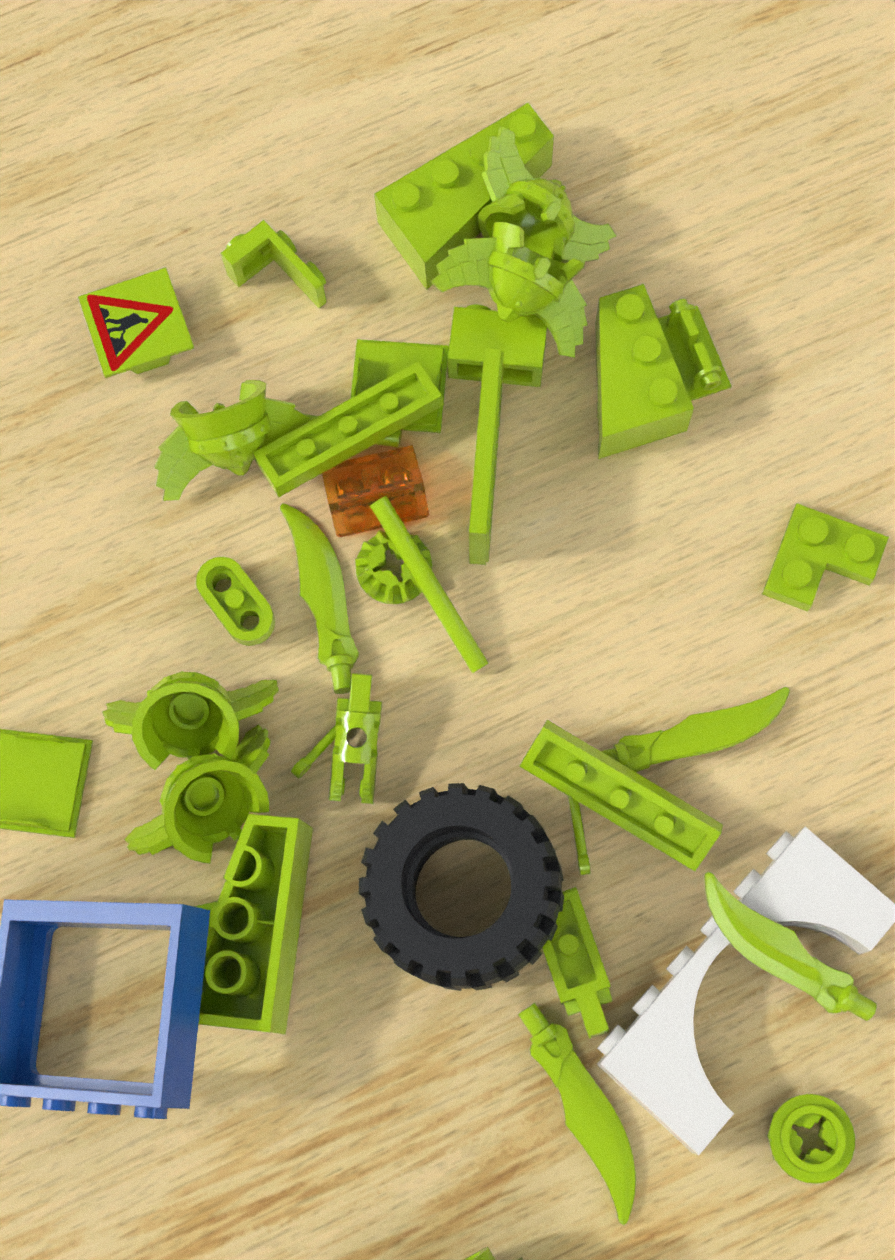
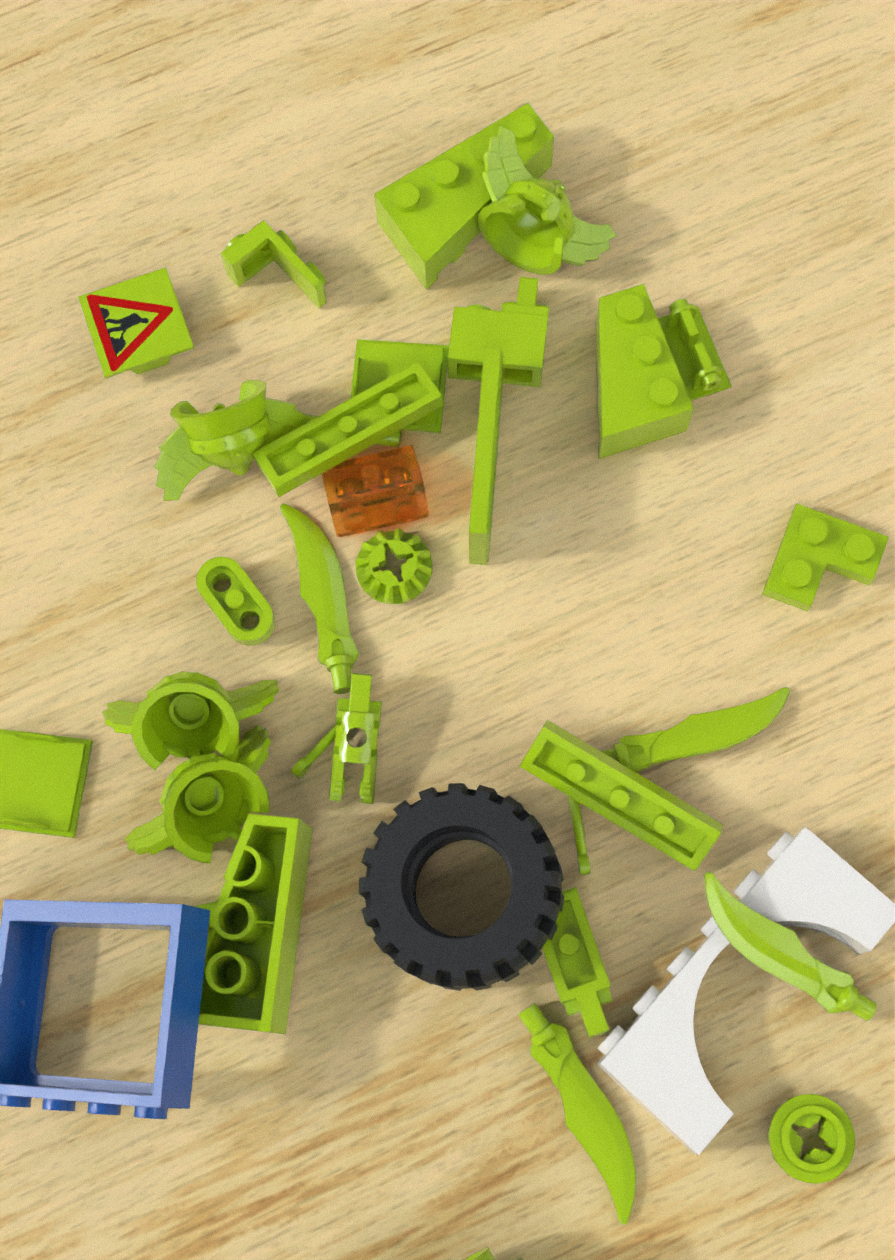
lime bar [370,496,488,673] -> none
lime helmet [430,222,588,358] -> none

